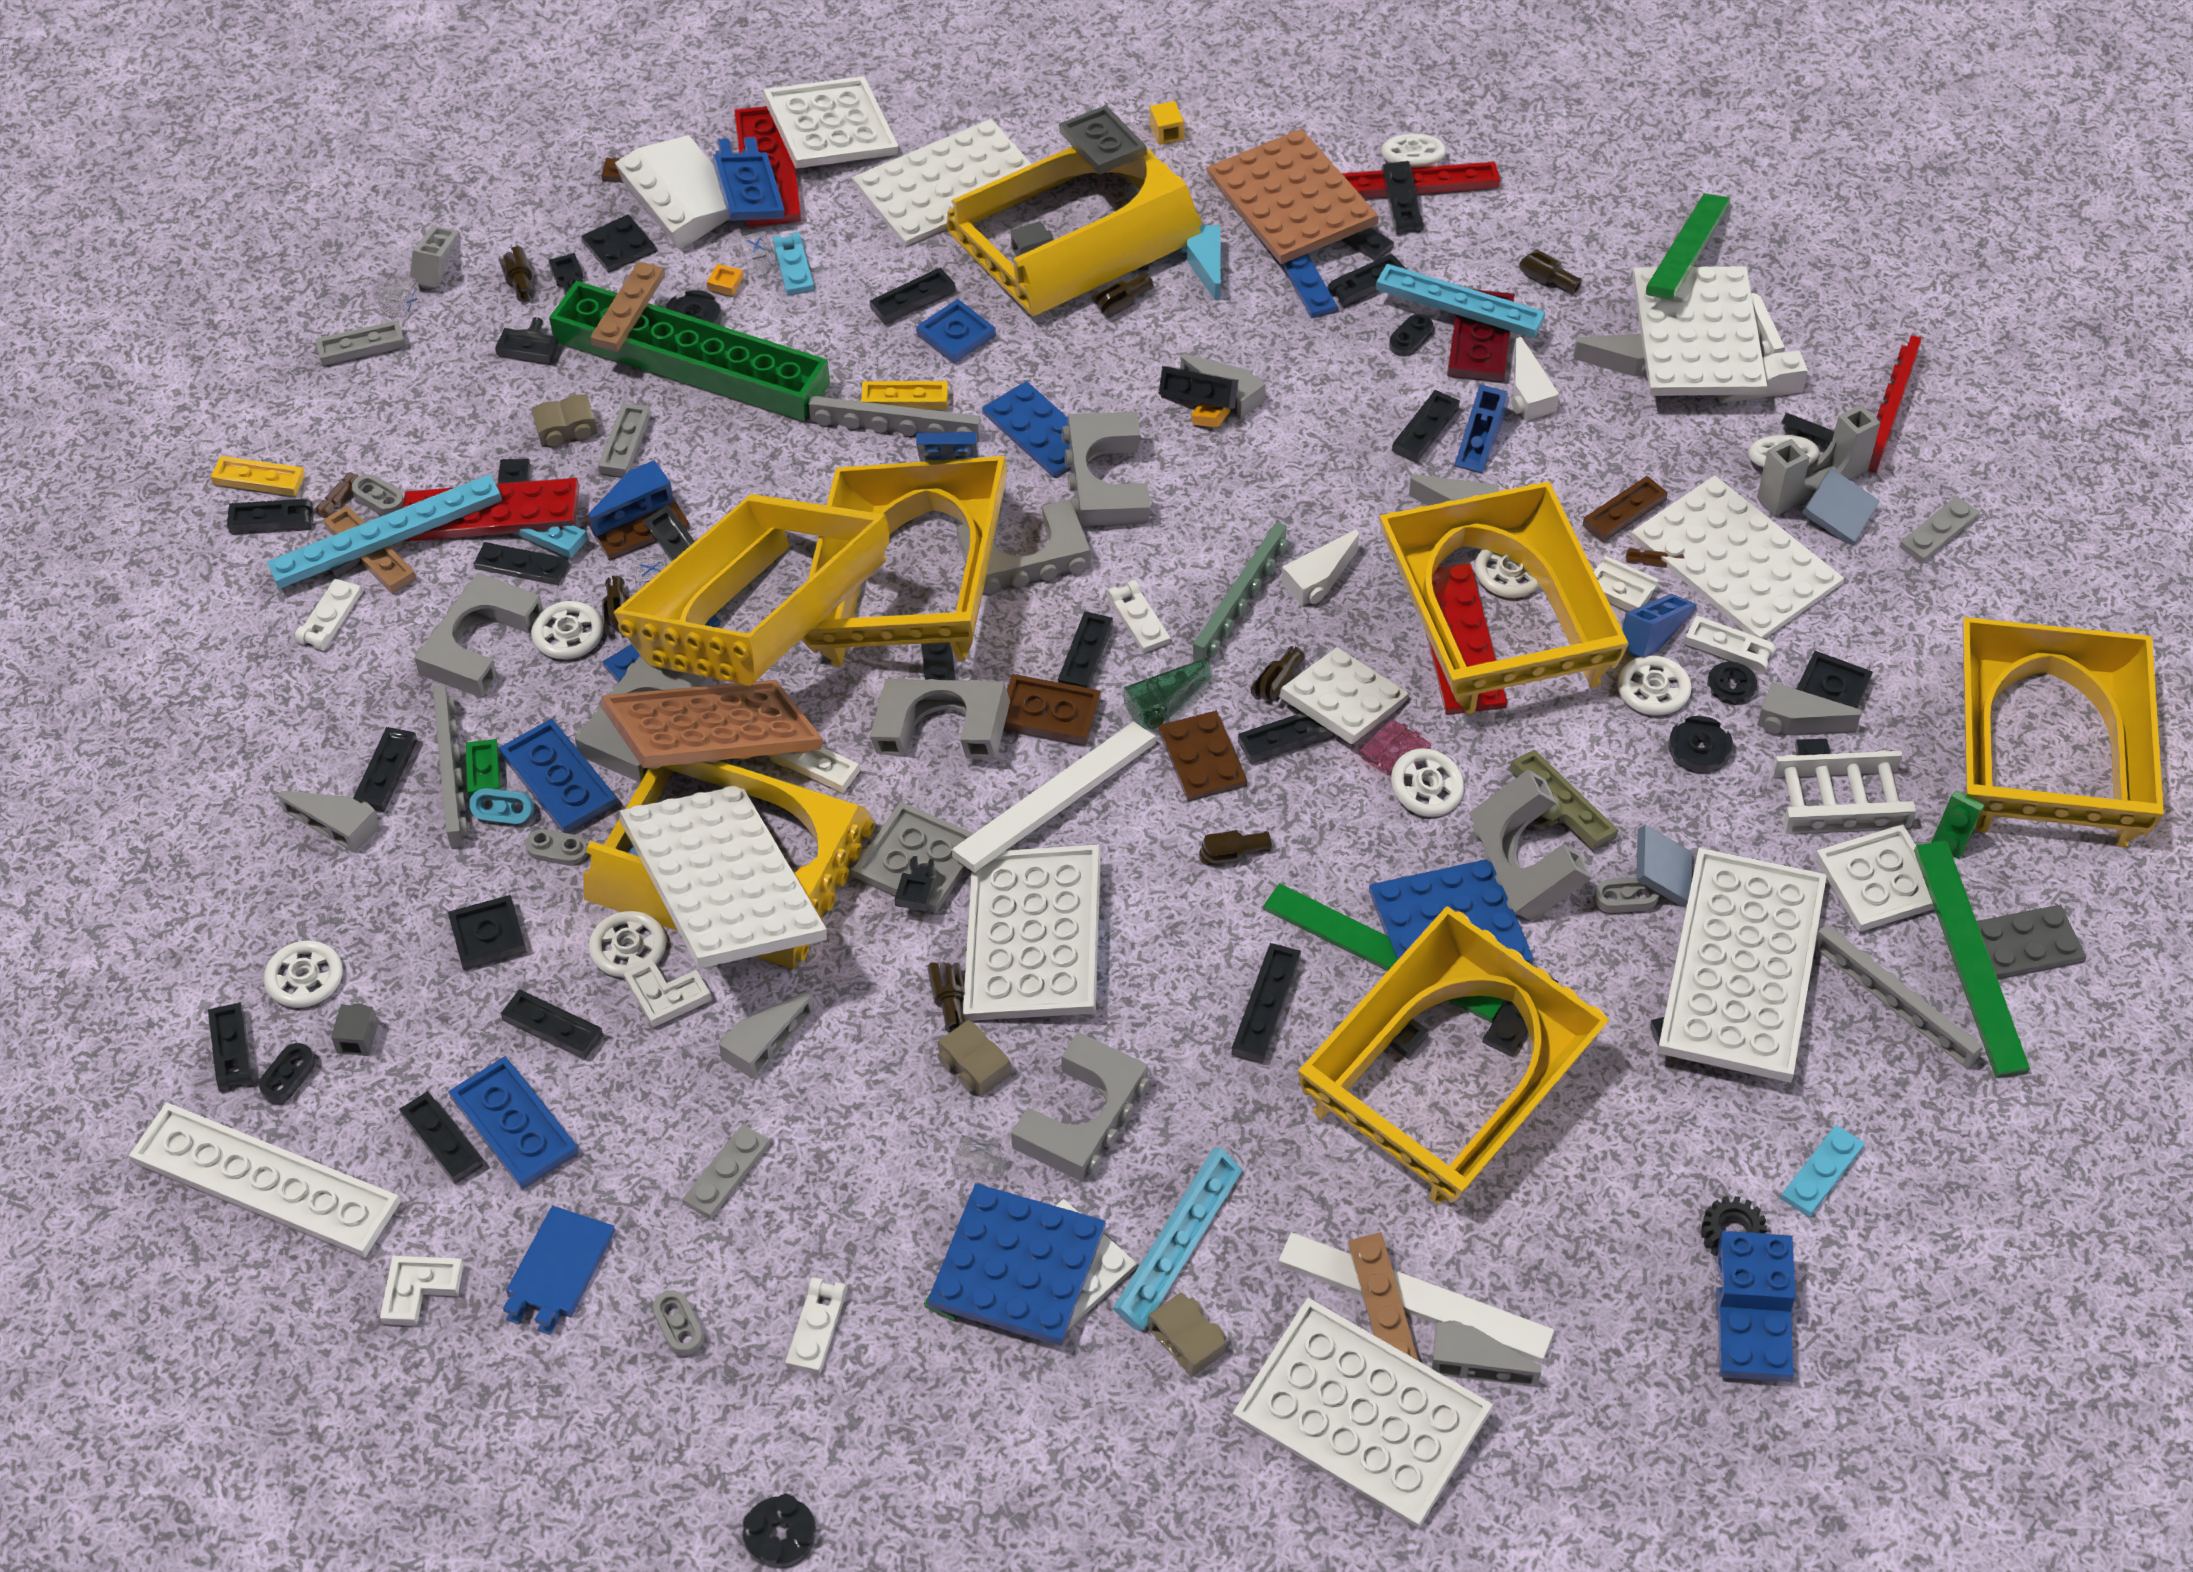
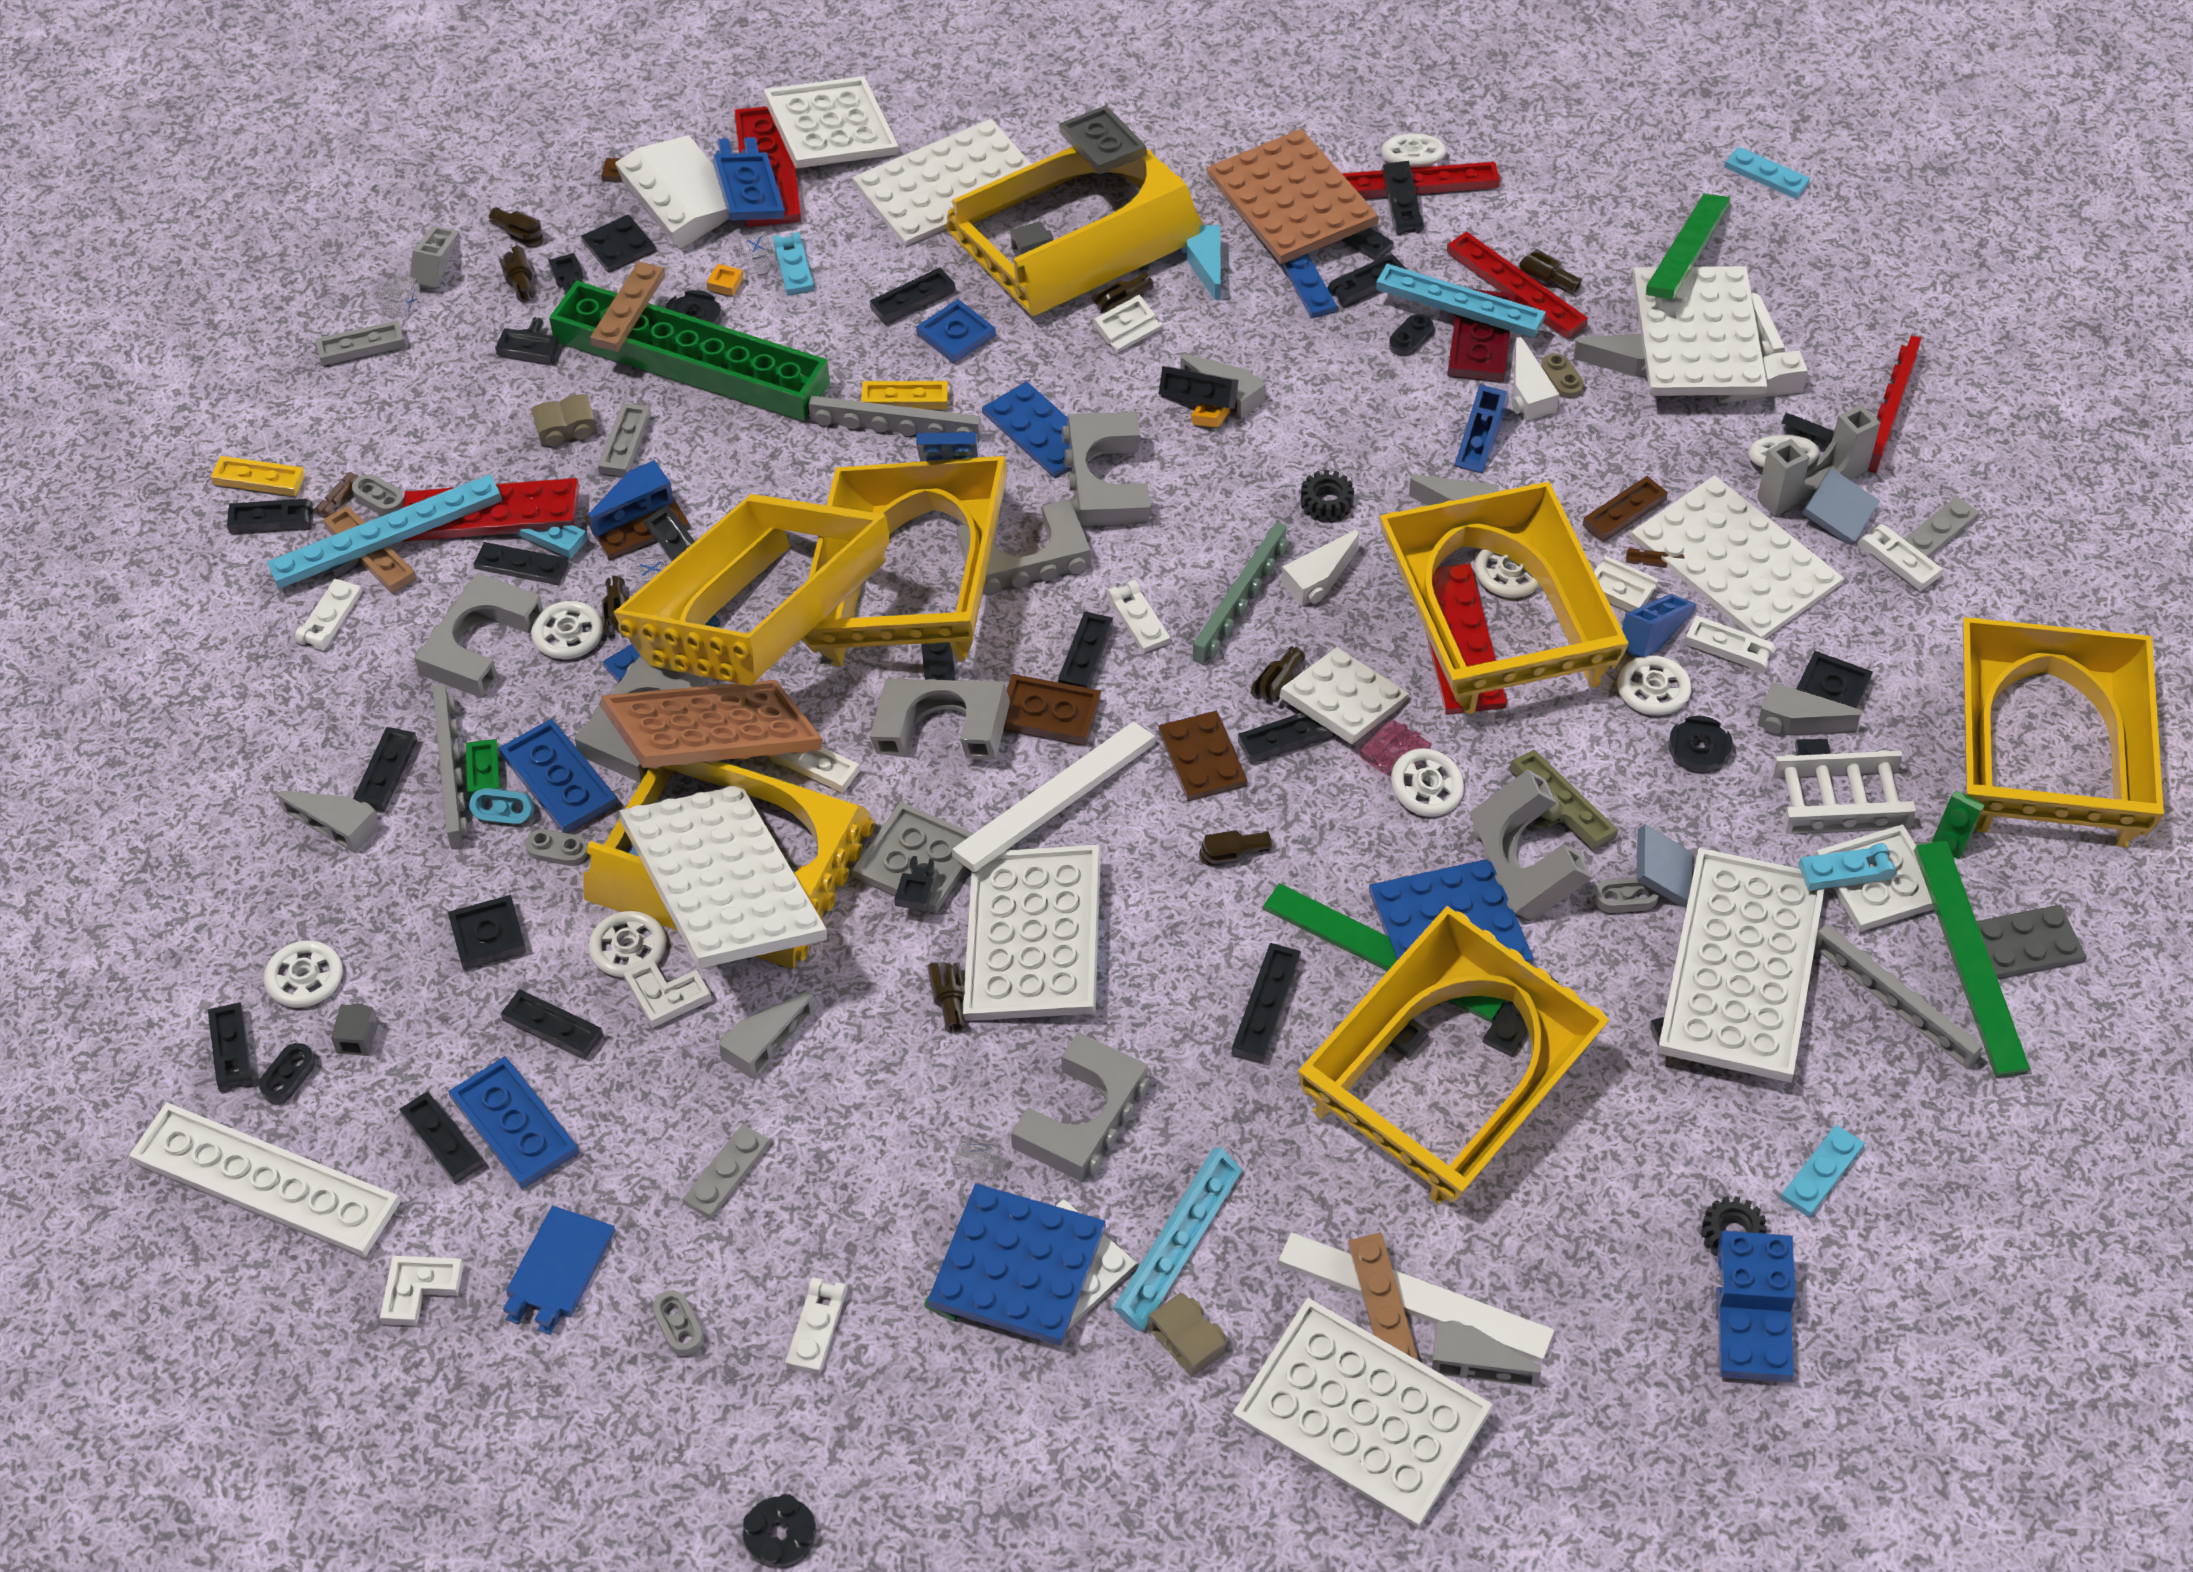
black plate [498,459,530,484] -> none
dark tan brick [937,1019,1012,1096] -> none
clear green slope [1124,657,1210,729] -> none
yellow brick [1149,101,1184,145] -> none
black plate [1392,390,1460,462] -> none
black gear [1707,662,1757,704] -> none
none -> dark brown arm [489,207,543,247]
none -> white plate [1093,295,1163,354]
none -> black tyre [1300,470,1354,523]
none -> red plate [1446,231,1588,339]
none -> dark tan plate [1541,353,1584,399]
none -> medium azure plate [1724,147,1810,199]
none -> medium azure plate [1799,843,1897,891]
none -> white plate [1858,524,1943,592]

